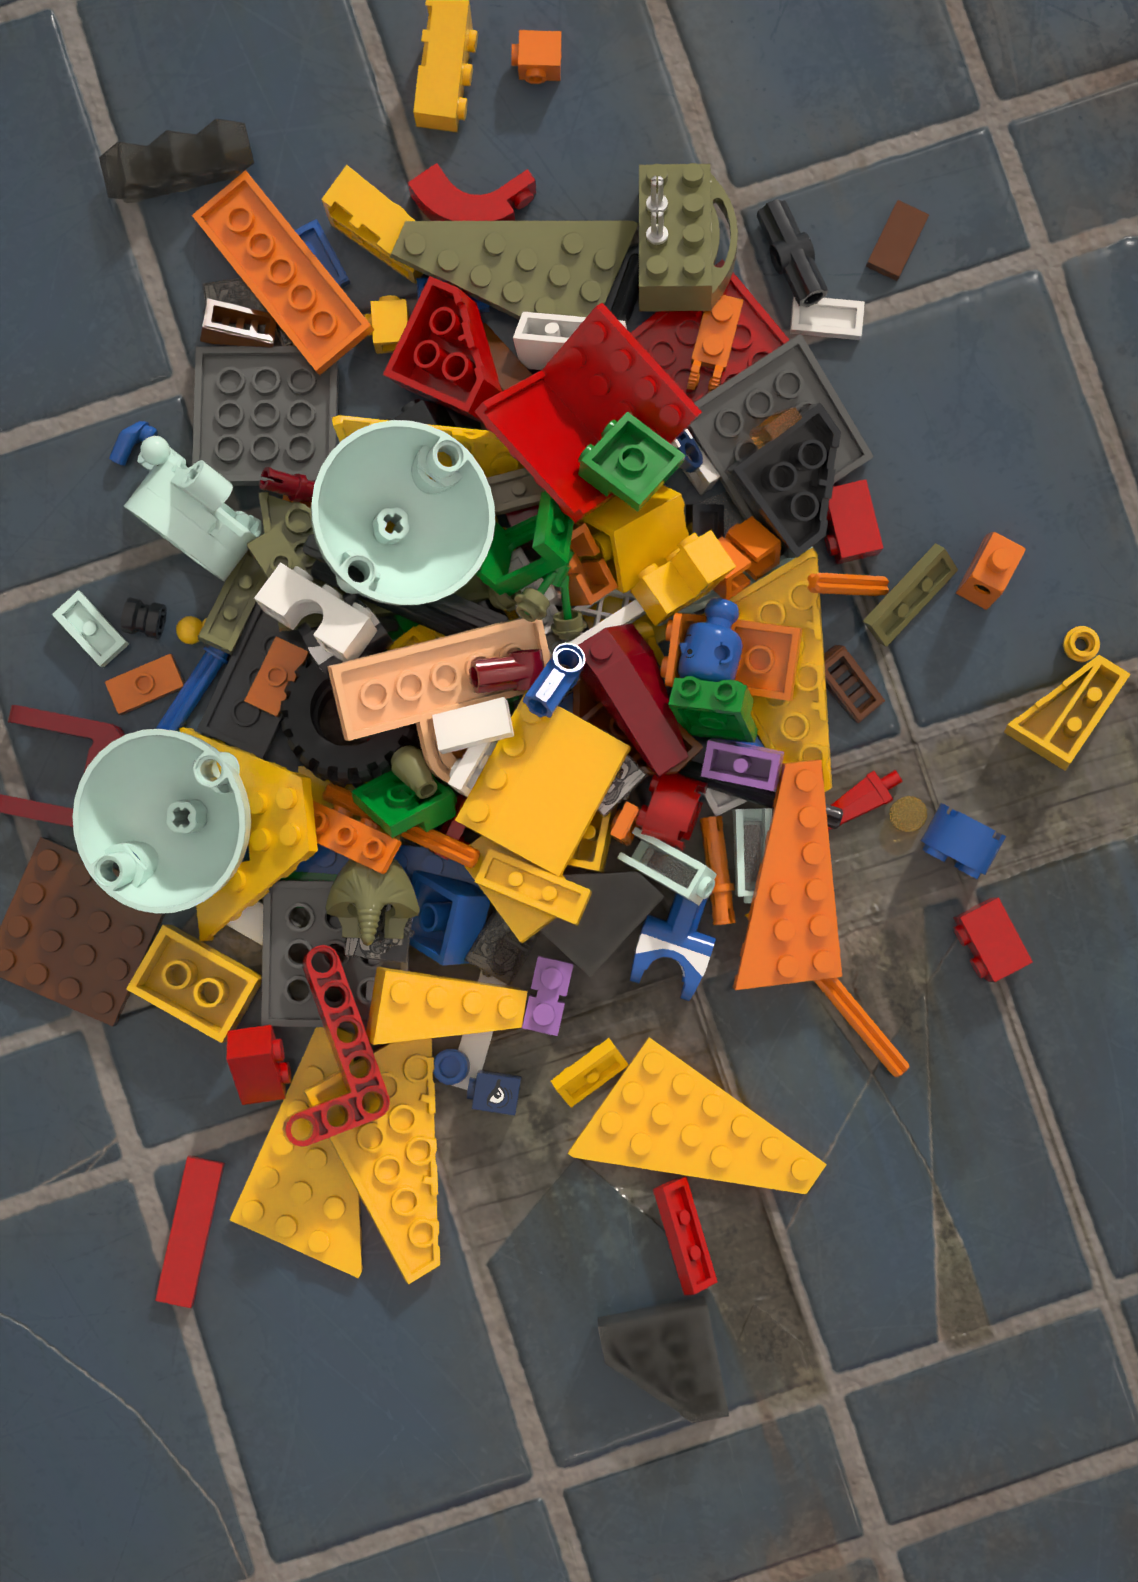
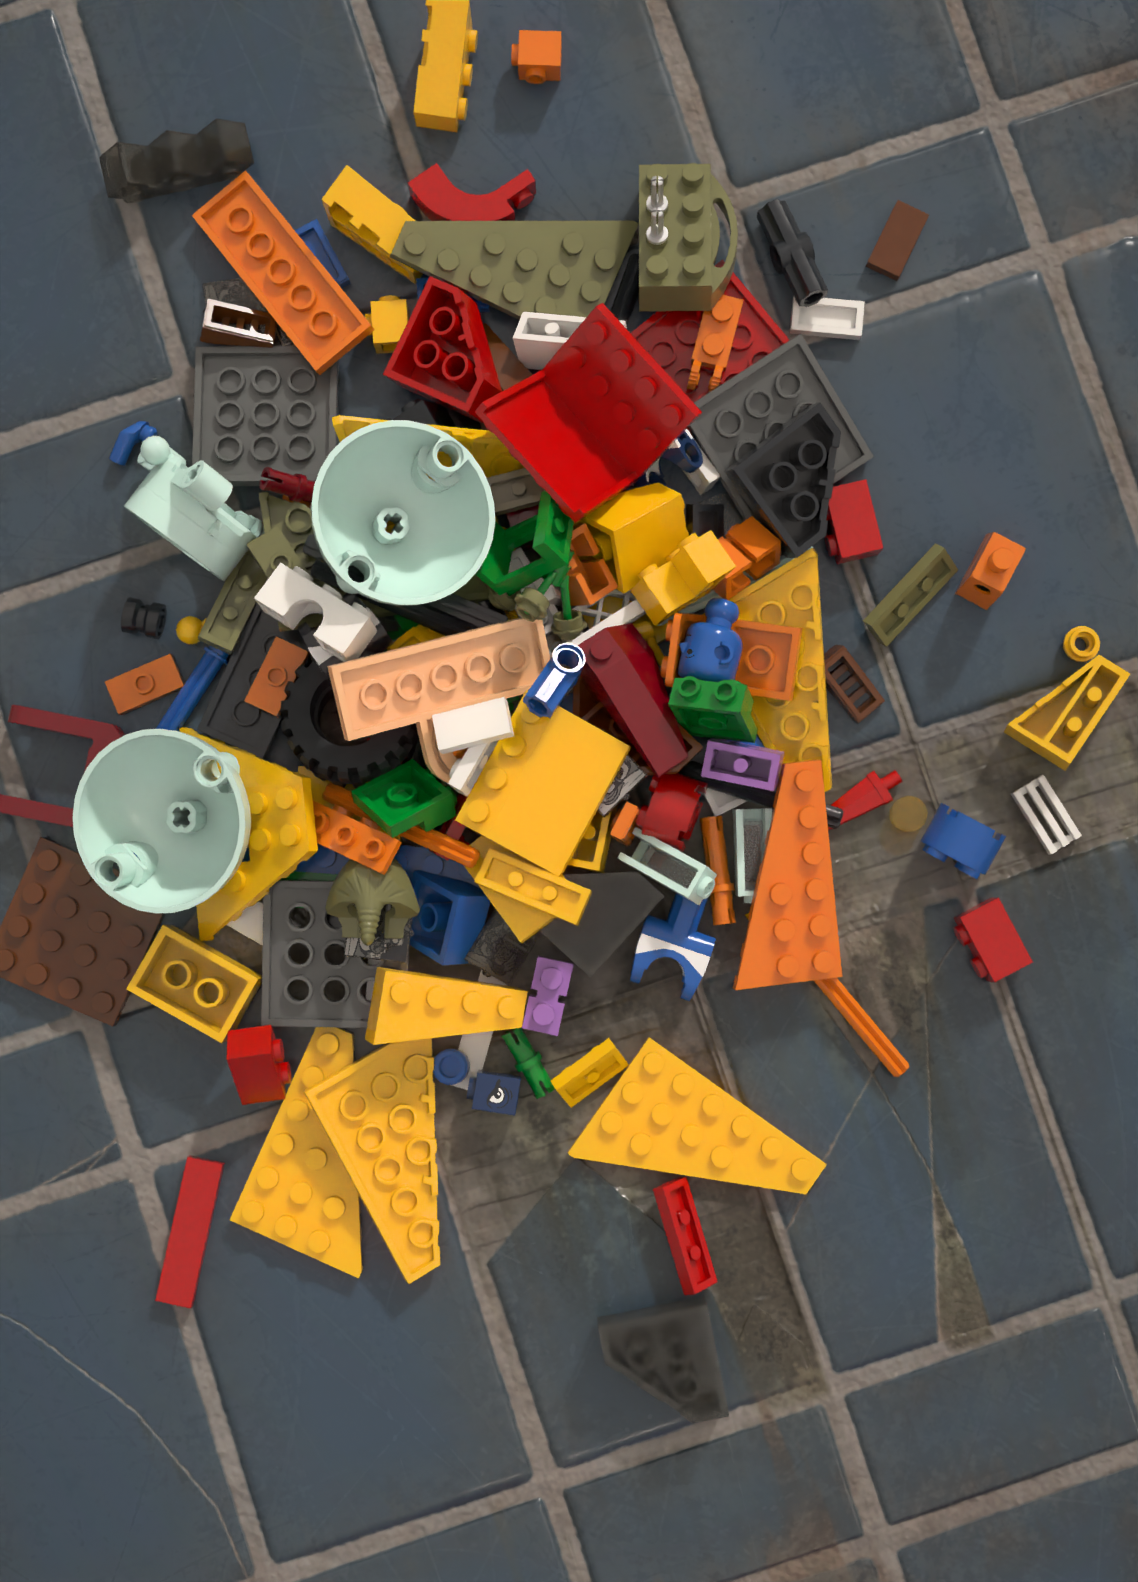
light aqua plate [52,590,129,668] -> none
red beam [282,945,390,1147] -> none
olive cone [391,745,437,799] -> none
dark red piece [469,649,544,694] -> none
green plate [578,412,685,512] -> none
clear orange tile [749,407,803,445] -> none
orange axle [807,573,889,596] -> none
none -> green pin [501,1028,555,1099]
none -> white tile [1011,775,1082,855]

